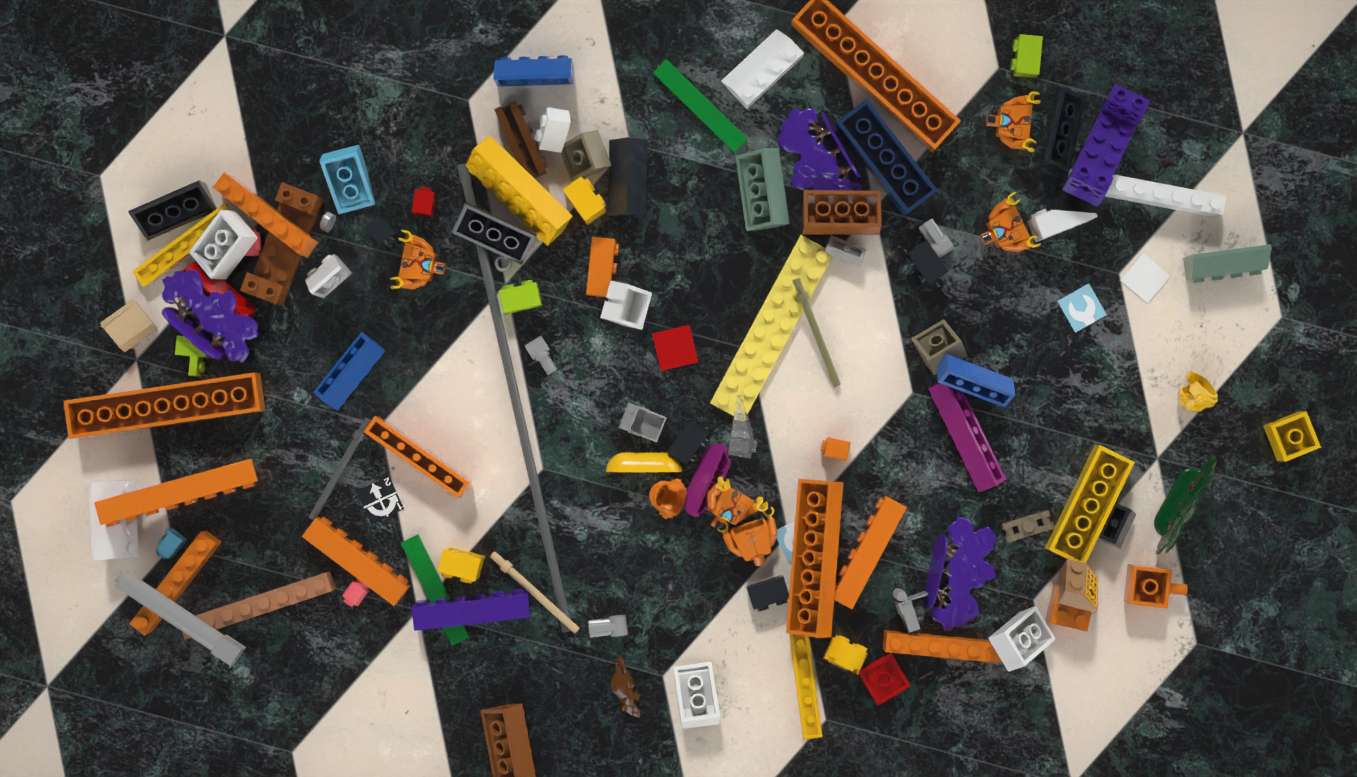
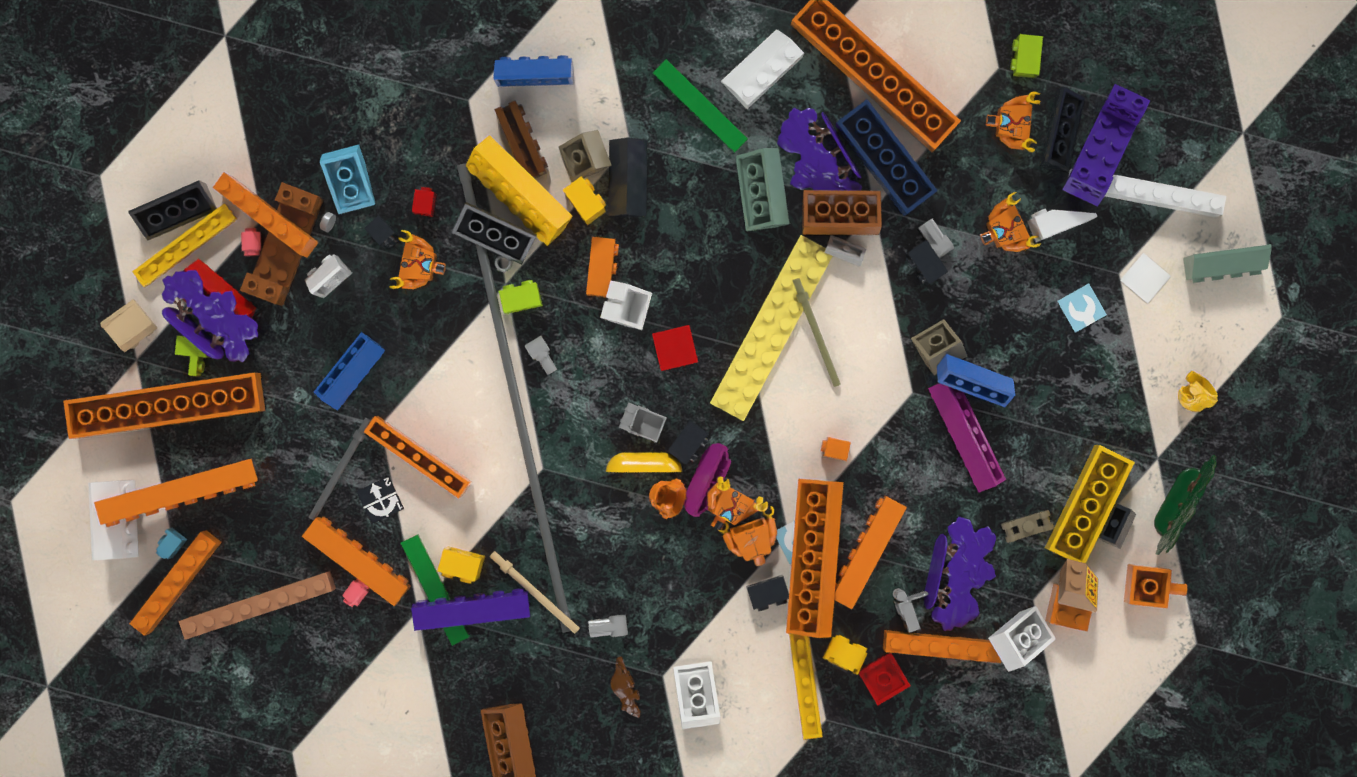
light grey brick [115,571,246,666] -> none
white brick [189,210,258,279] -> none
white brick [535,107,571,153] -> none
clear slope [728,395,757,458] -> none
yellow brick [1263,411,1321,462] -> none

